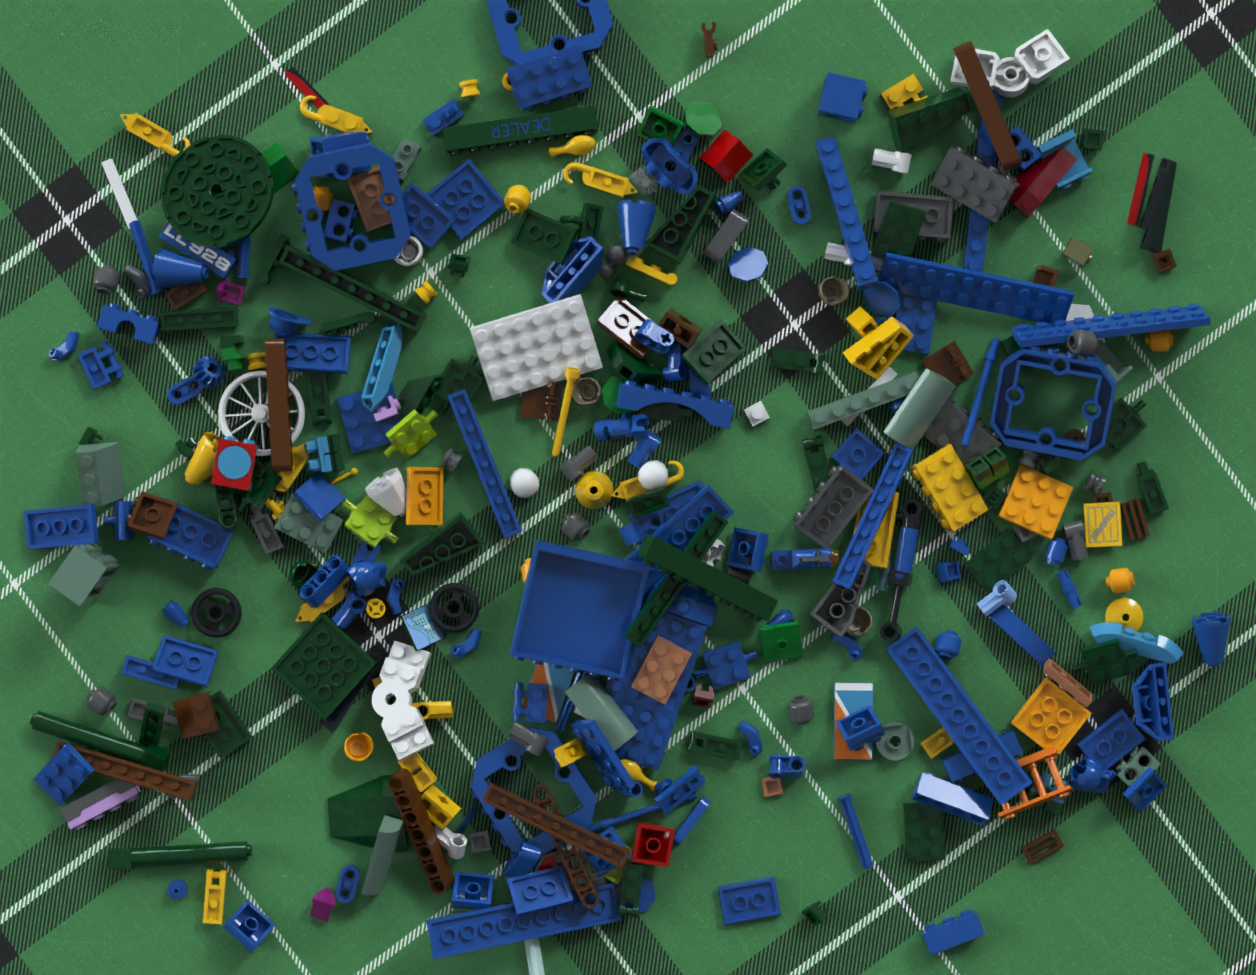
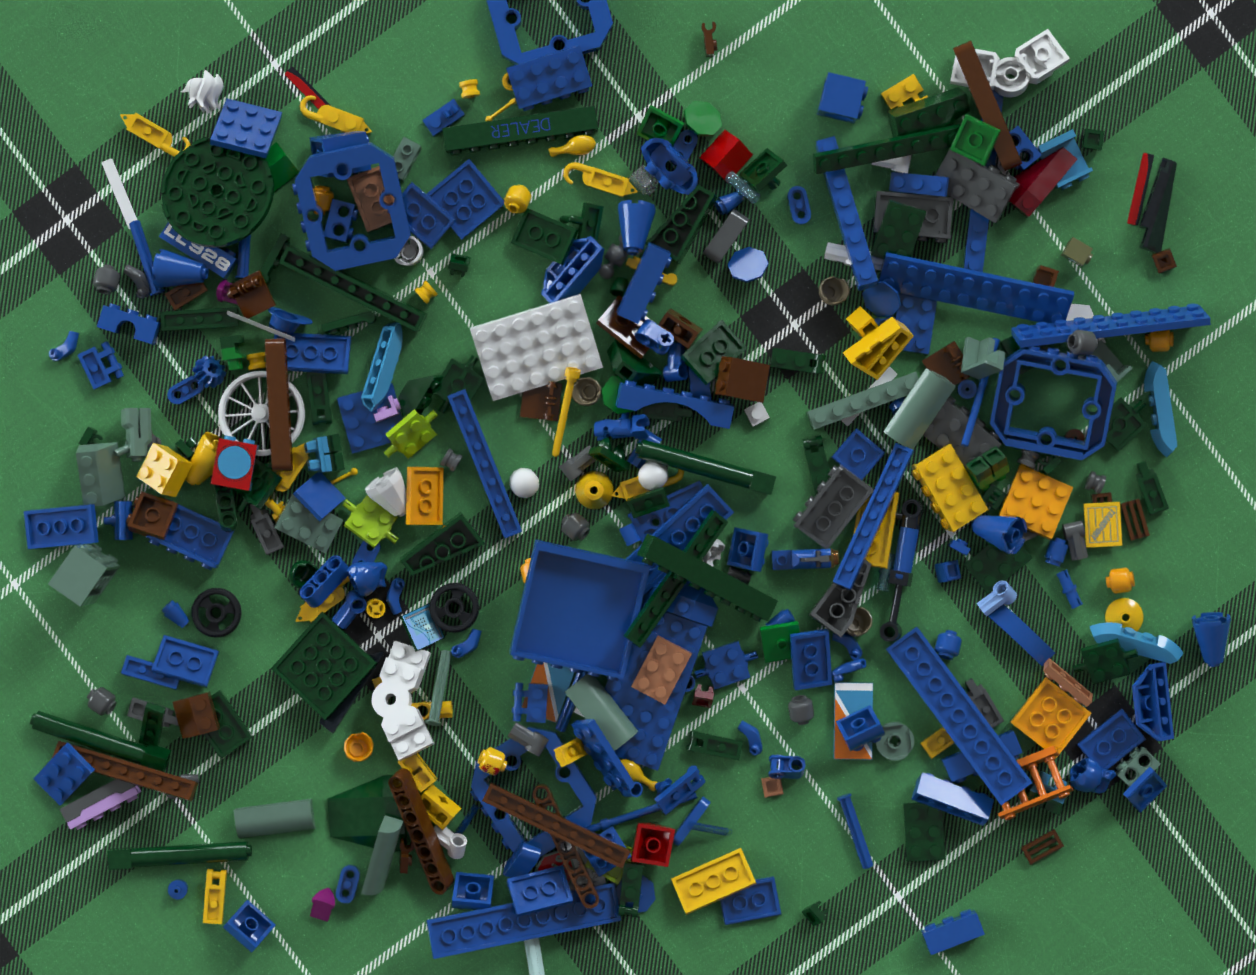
dark grey plate [469,830,491,853] -> none
none -> sand green piece [114,408,161,462]
none -> yellow brick [136,443,193,497]
none -> white hair [181,70,224,114]
none -> blue plate [210,98,282,158]
none -> reddish brown hinge [227,270,276,319]
none -> white sticker [227,311,295,342]
none -> sand green brick [233,798,316,839]
none -> reddish brown plate [400,838,414,874]
none -> sand green axle [425,650,451,726]
none -> yellow head [477,747,507,776]
none -> yellow hinge [485,98,517,122]
none -> dark green tile [588,437,630,472]
none -> blue brick [617,242,672,324]
none -> dark green brick [635,439,776,495]
none -> yellow plate [671,848,757,915]
none -> blue piece [684,821,732,836]
none -> reddish brown brick [715,356,770,403]
none -> clear light blue pin [725,171,760,204]
none -> blue plate [790,629,832,690]
none -> dark green plate [813,124,960,174]
none -> blue arm [832,658,866,682]
none -> blue plate [889,172,949,197]
none -> green plate [950,114,1001,166]
none -> blue tile [958,380,977,399]
none -> sand green panel [961,337,1005,380]
none -> dark grey hinge [965,678,1004,728]
none -> blue cone [971,515,1027,554]
none -> dark azure brick [1144,361,1177,458]

